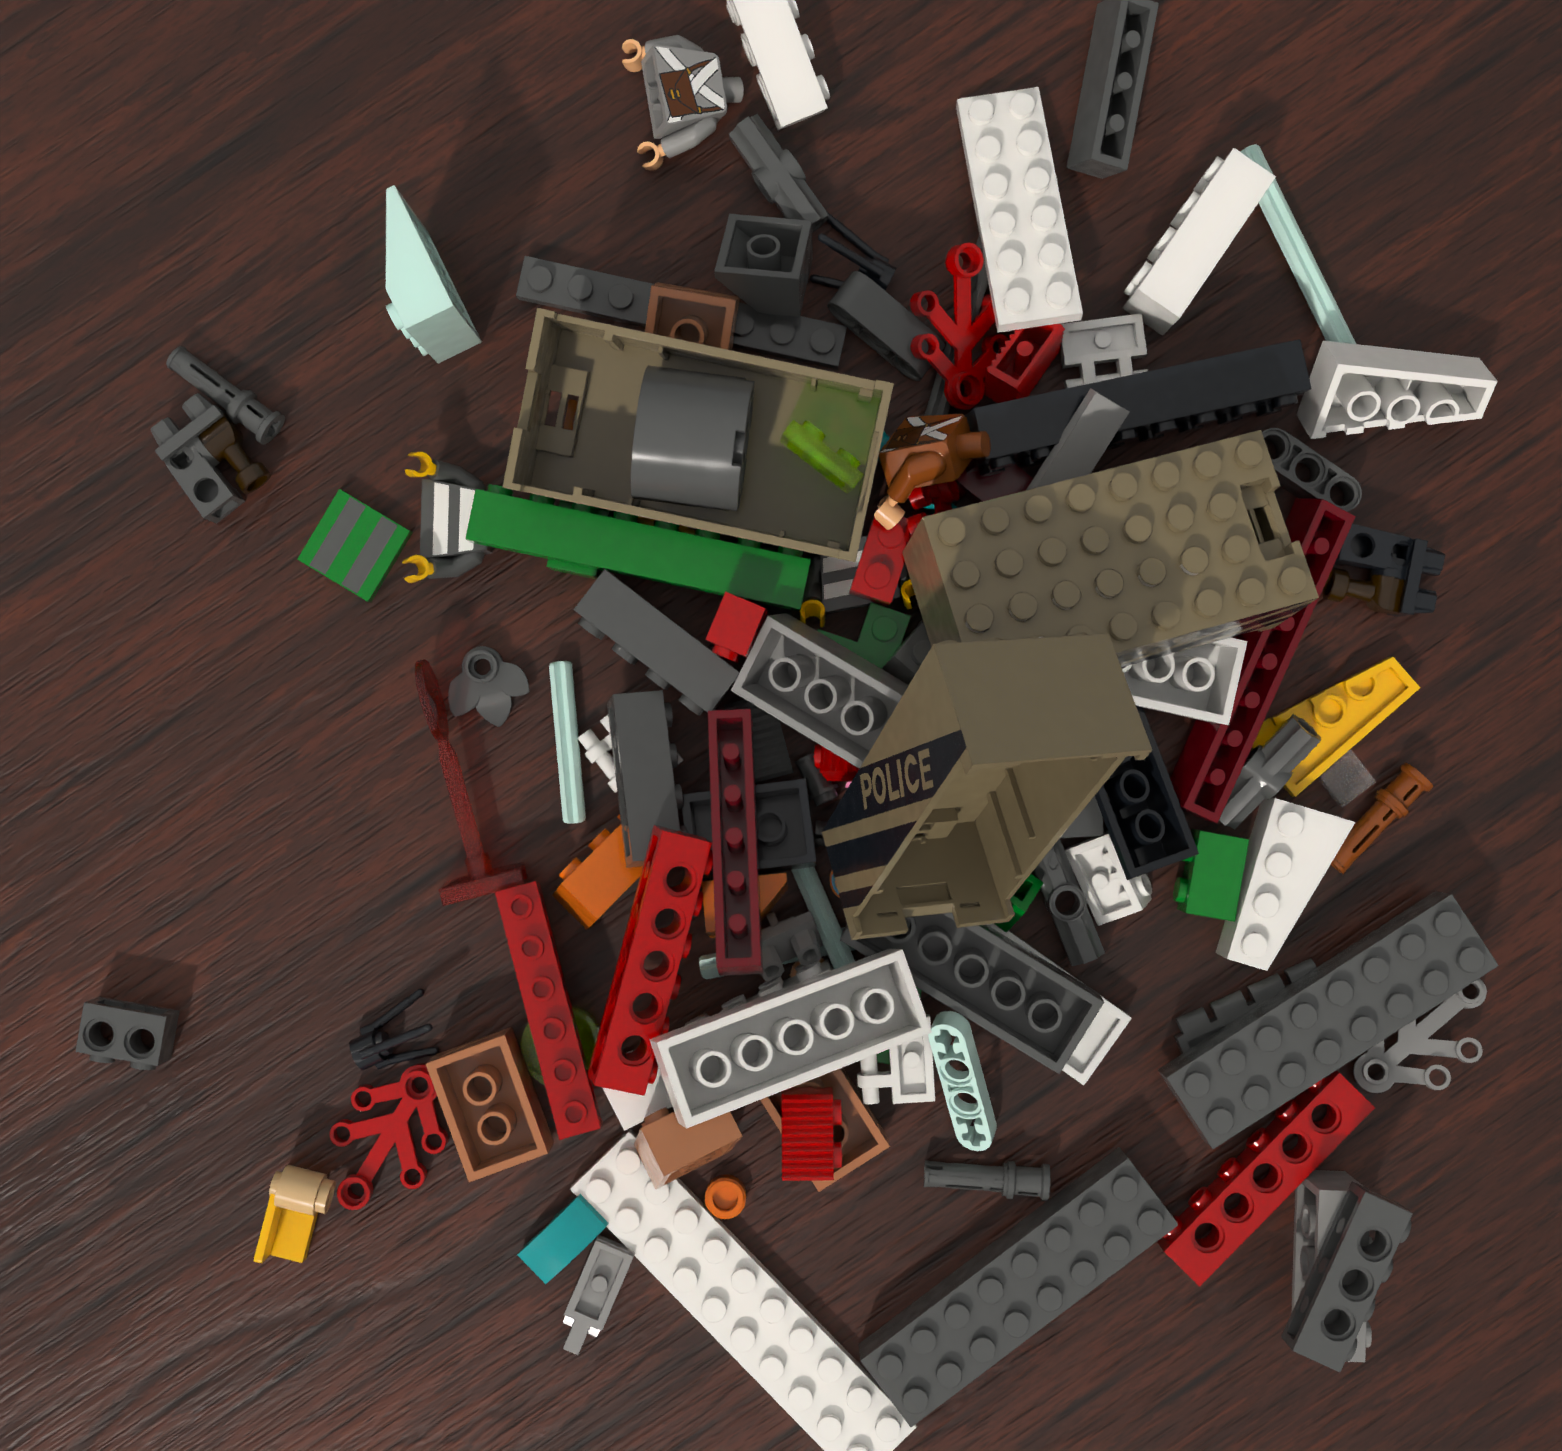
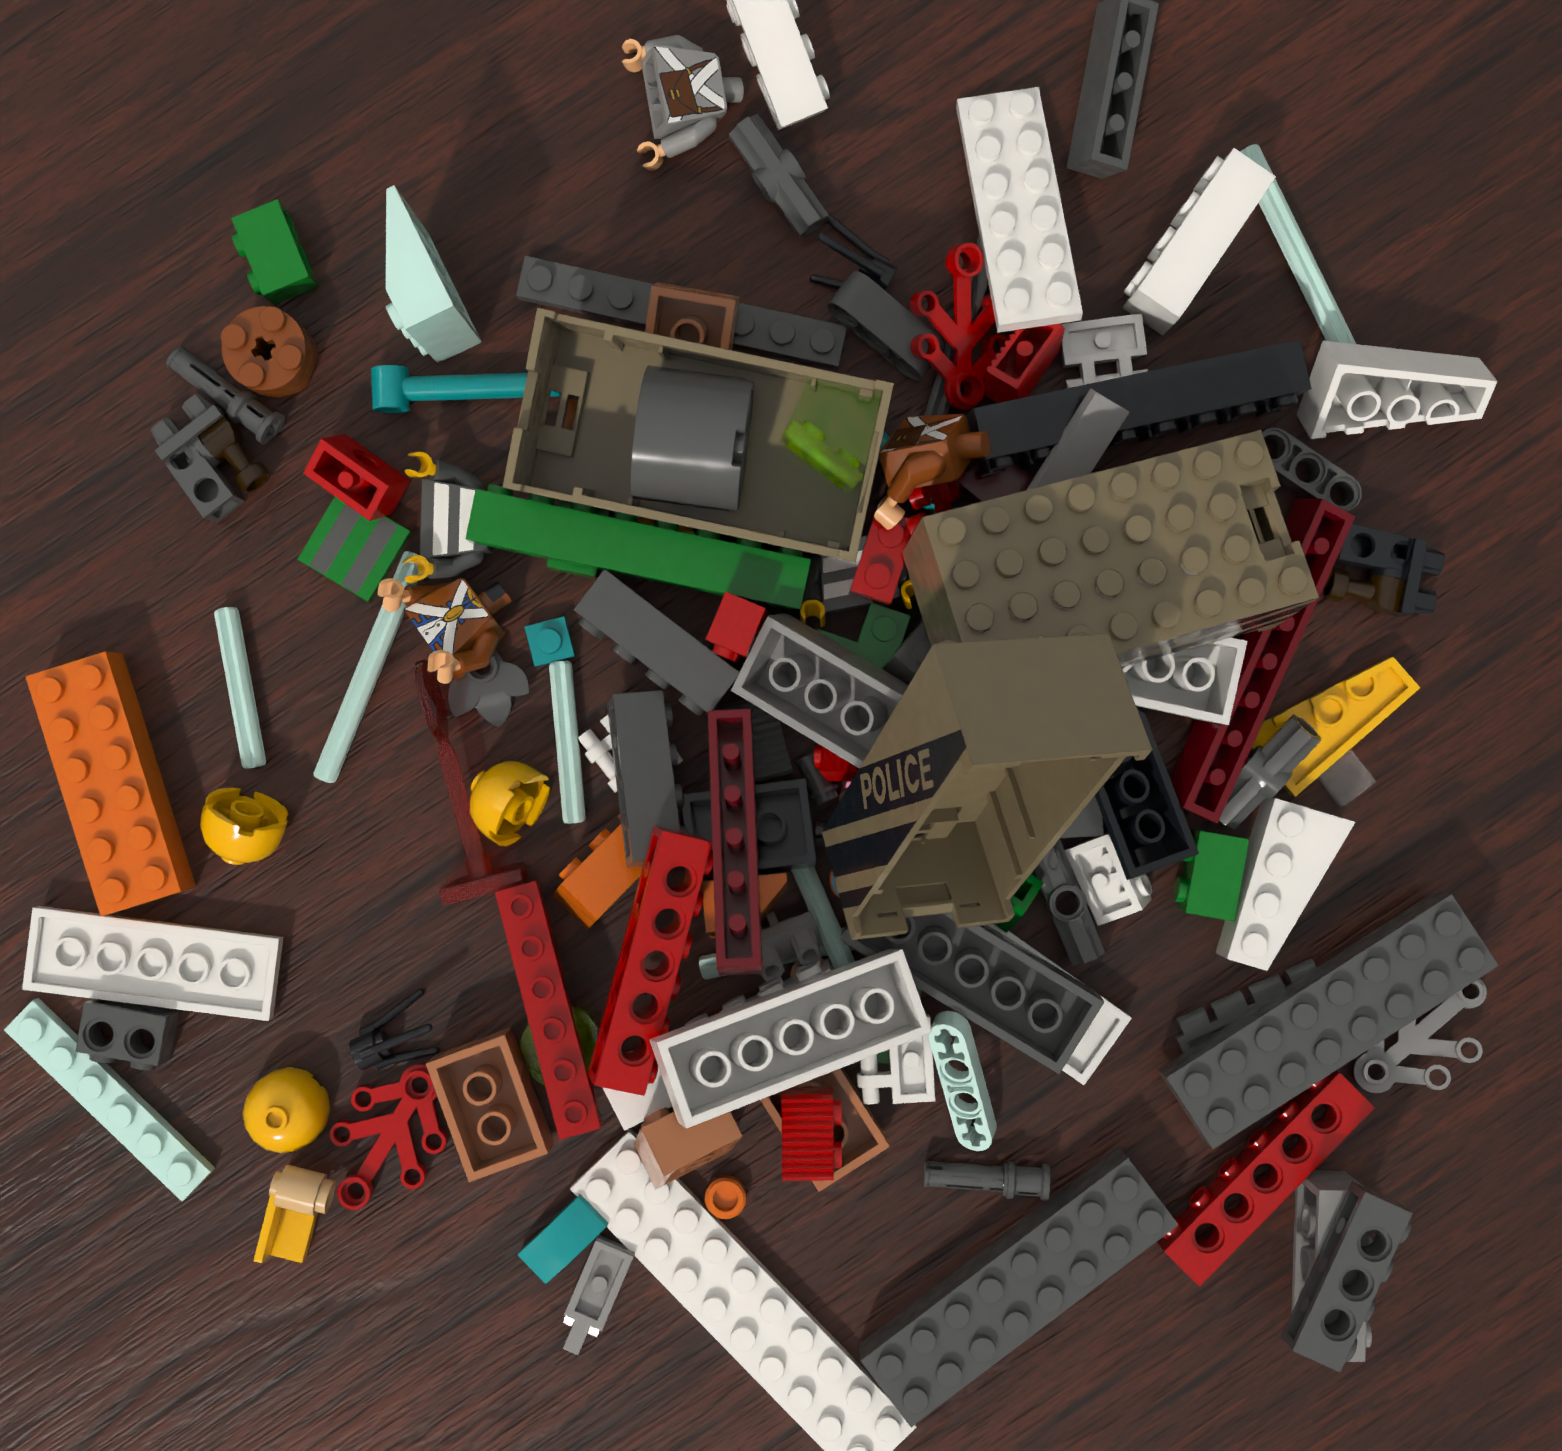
dark grey slope [714,214,813,317] -> none
dark orange pin [1330,762,1433,874] -> none
none -> light aqua plate [4,998,215,1201]
none -> white plate [22,906,283,1021]
none -> orange brick [25,651,196,917]
none -> yellow cylinder [200,788,288,865]
none -> light aqua axle [214,607,266,769]
none -> dark orange brick [221,306,318,399]
none -> green brick [231,199,319,305]
none -> yellow cylinder [242,1067,331,1153]
none -> red brick [303,434,411,521]
none -> light aqua axle [313,551,418,783]
none -> teal piece [371,365,562,413]
none -> torso [378,578,512,684]
none -> yellow cylinder [470,761,550,846]
none -> teal plate [524,616,576,667]

